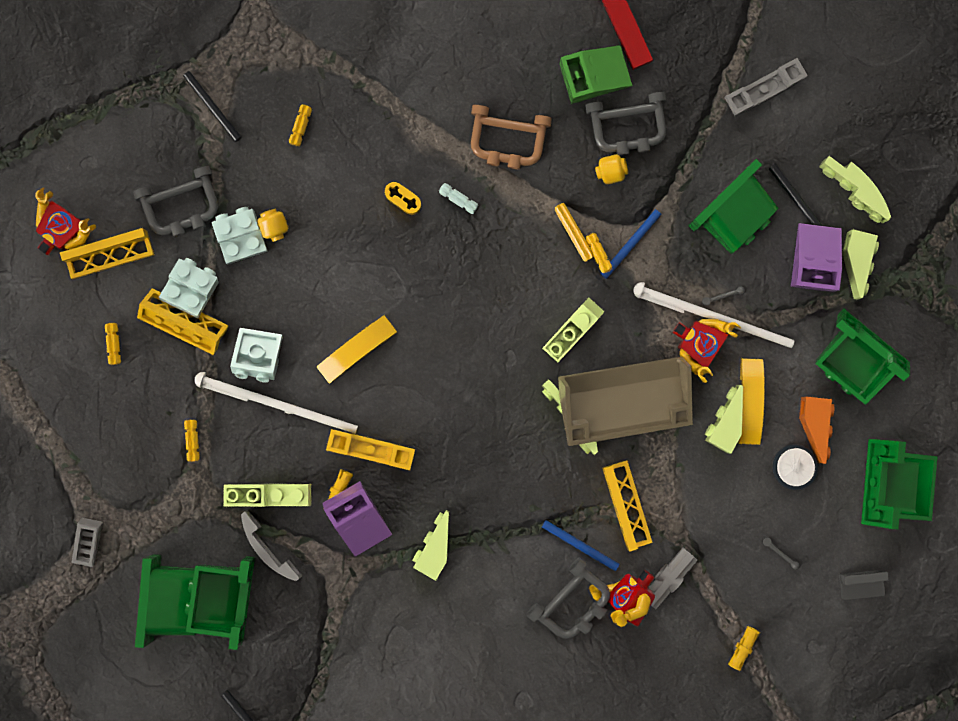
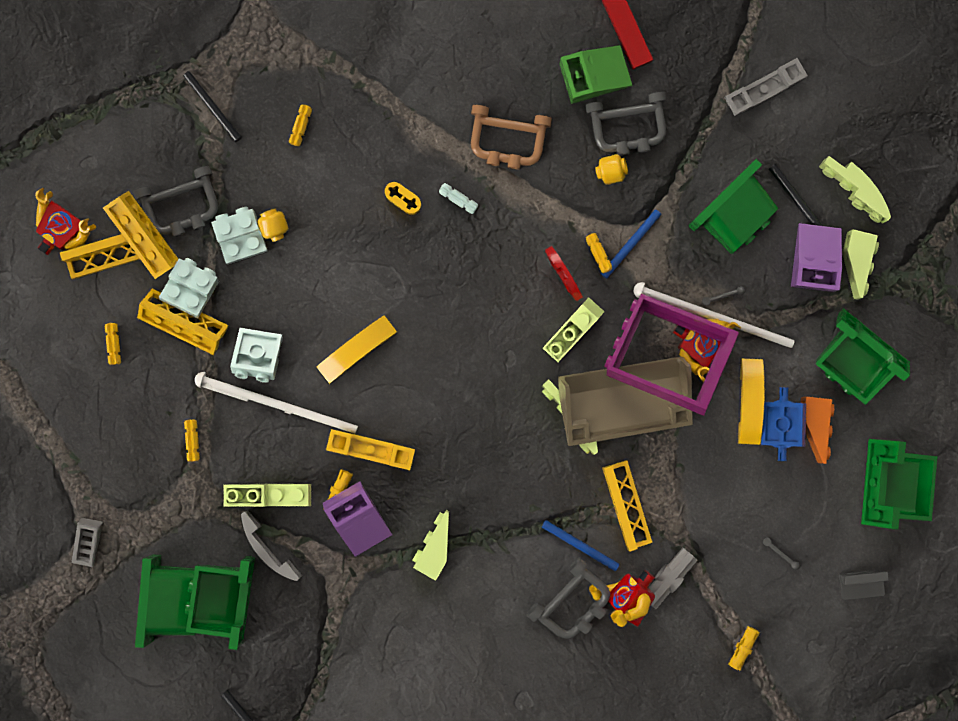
yellow axle [555,203,594,261] -> none
yellowish green slope [705,385,743,454] -> none
white wheel [773,444,818,490] -> none
none -> yellow fence [103,191,178,279]
none -> red tile [545,246,583,301]
none -> magenta window [604,294,739,416]
none -> blue plate [761,387,806,461]

